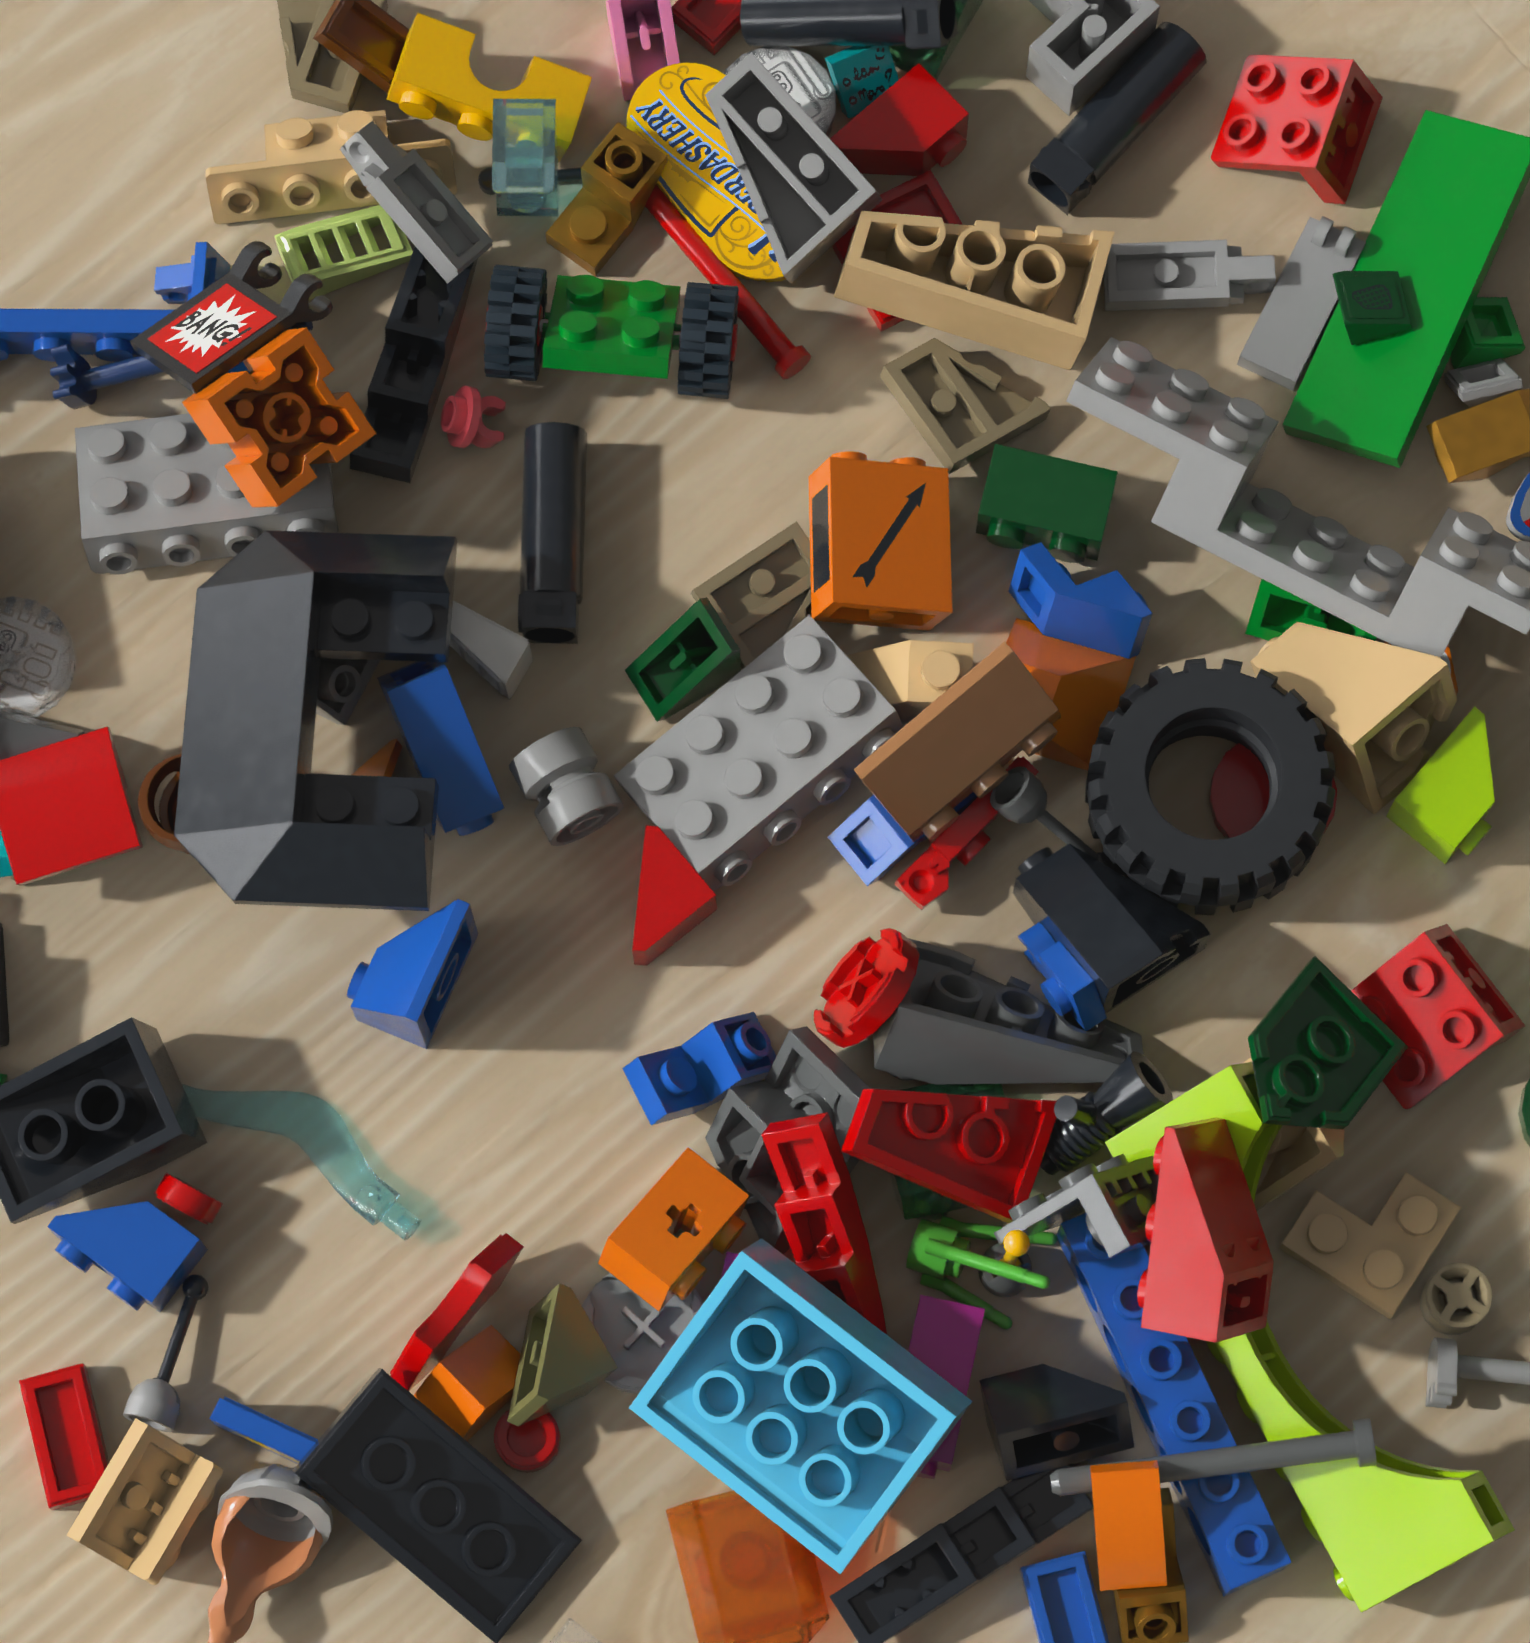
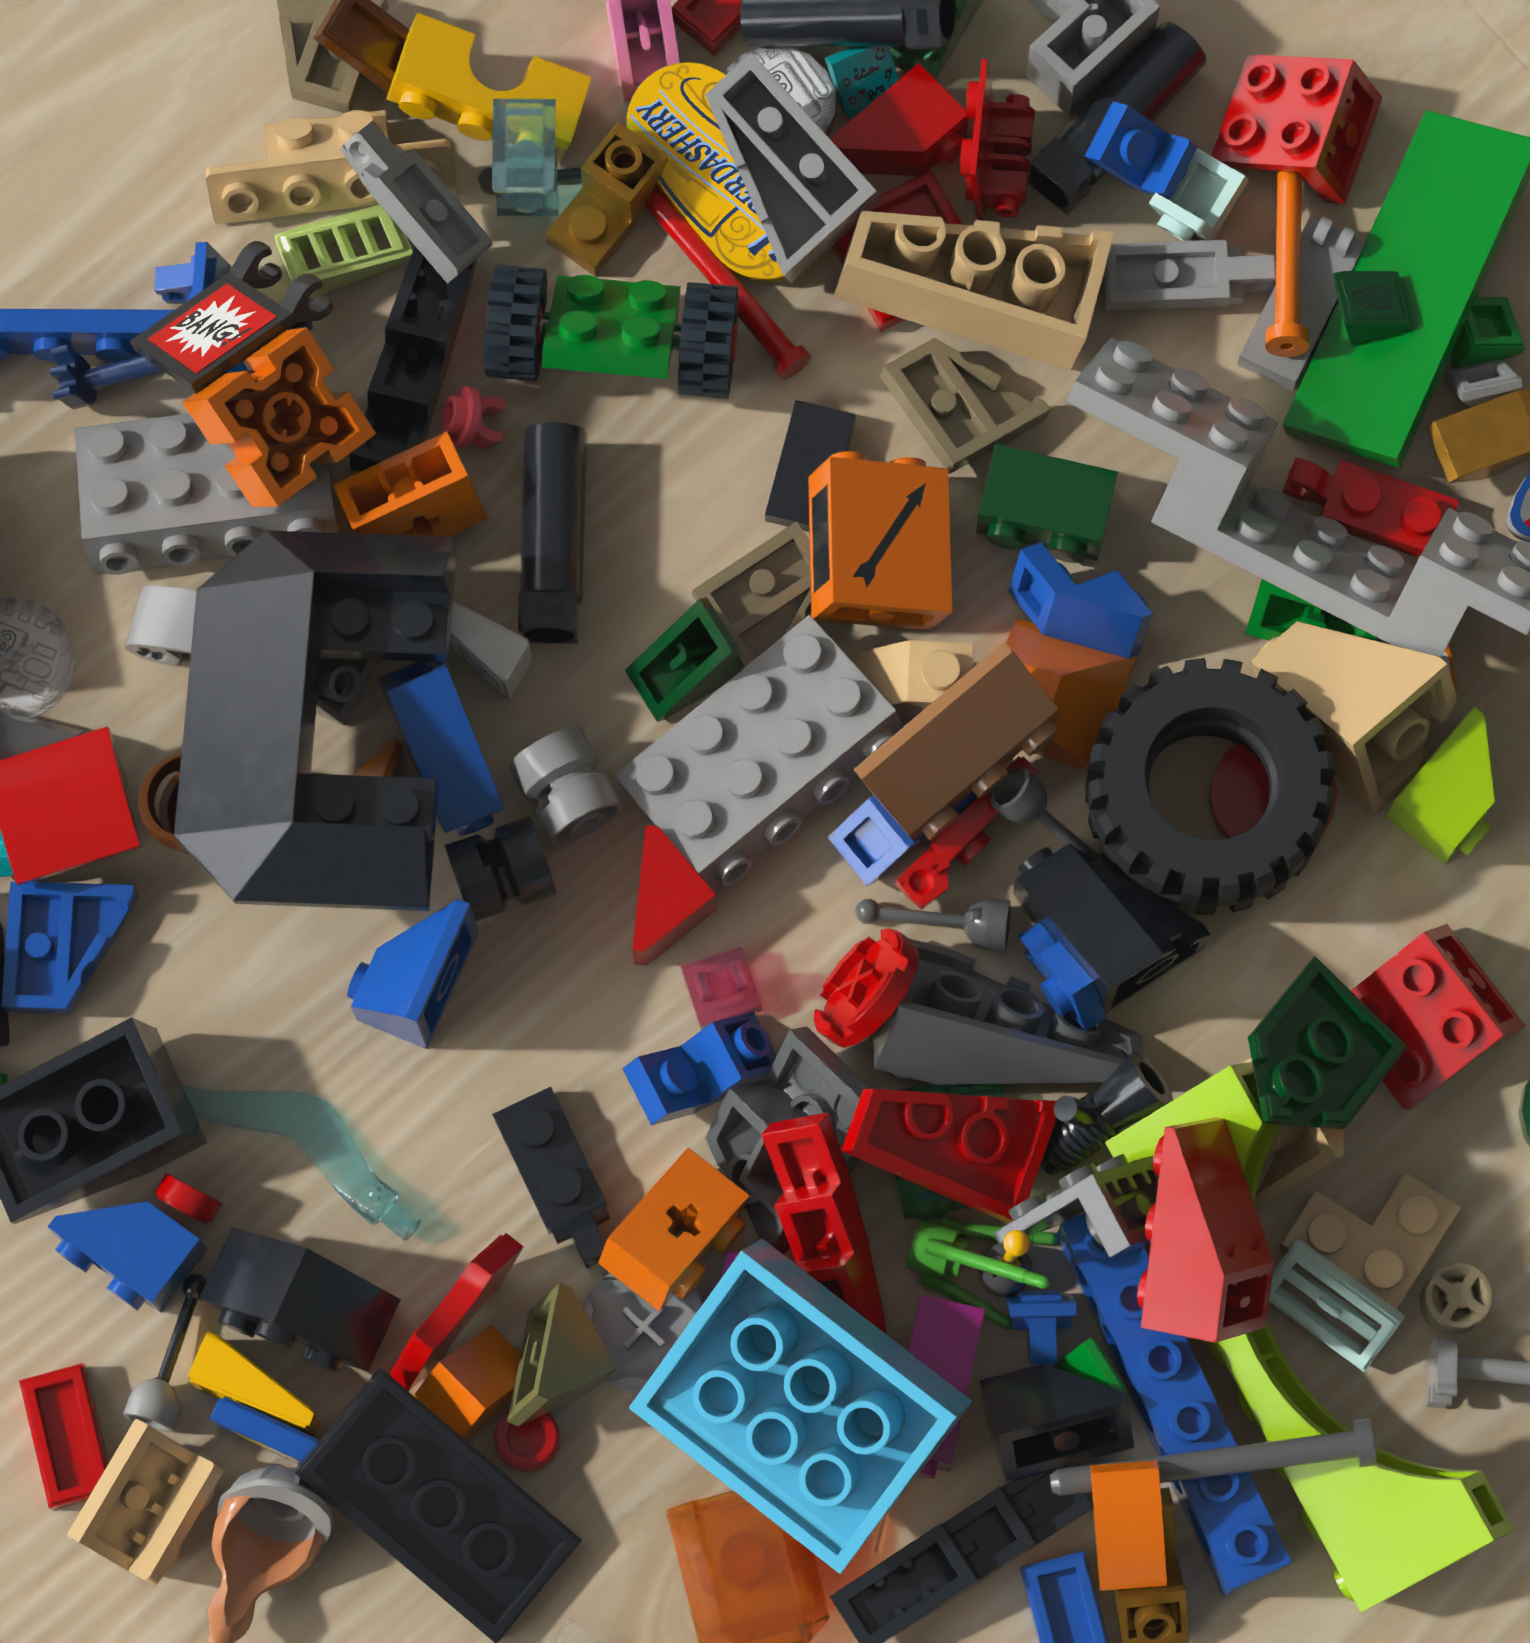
none -> blue wing [1,882,137,1014]
none -> light grey panel [125,585,197,665]
none -> yellow slope [187,1331,320,1436]
none -> black brick [199,1227,401,1374]
none -> orange brick [333,431,488,536]
none -> black wheel [444,816,557,922]
none -> black hinge [492,1086,610,1269]
none -> clear pink tile [681,946,762,1030]
none -> black tile [765,400,856,532]
none -> dark grey hinge [855,899,1011,952]
none -> red hinge [960,59,1035,221]
none -> blue brick [1006,1290,1076,1364]
none -> green slope [1052,1337,1127,1396]
none -> blue bracket [1085,101,1197,199]
none -> light aqua bracket [1149,148,1249,241]
none -> orange bar [1265,171,1309,357]
none -> light aqua tile [1269,1238,1405,1372]
none -> red plate [1282,457,1459,558]

